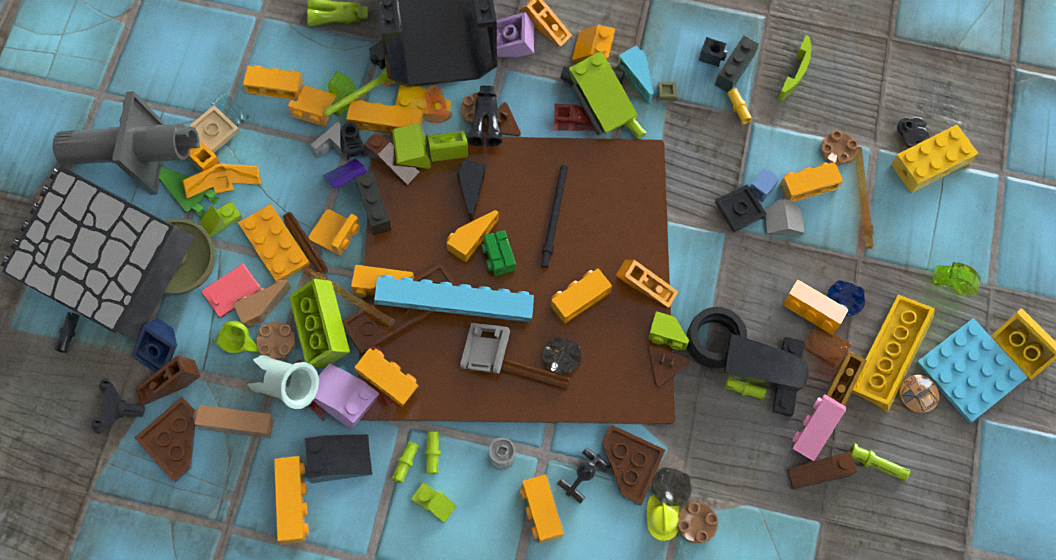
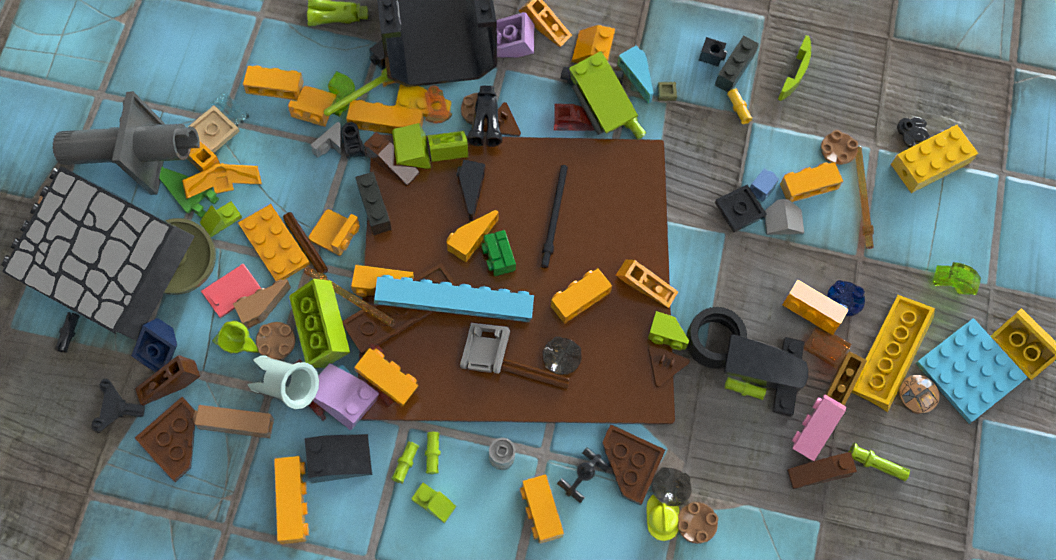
dark purple tile [323,159,367,189] -> none

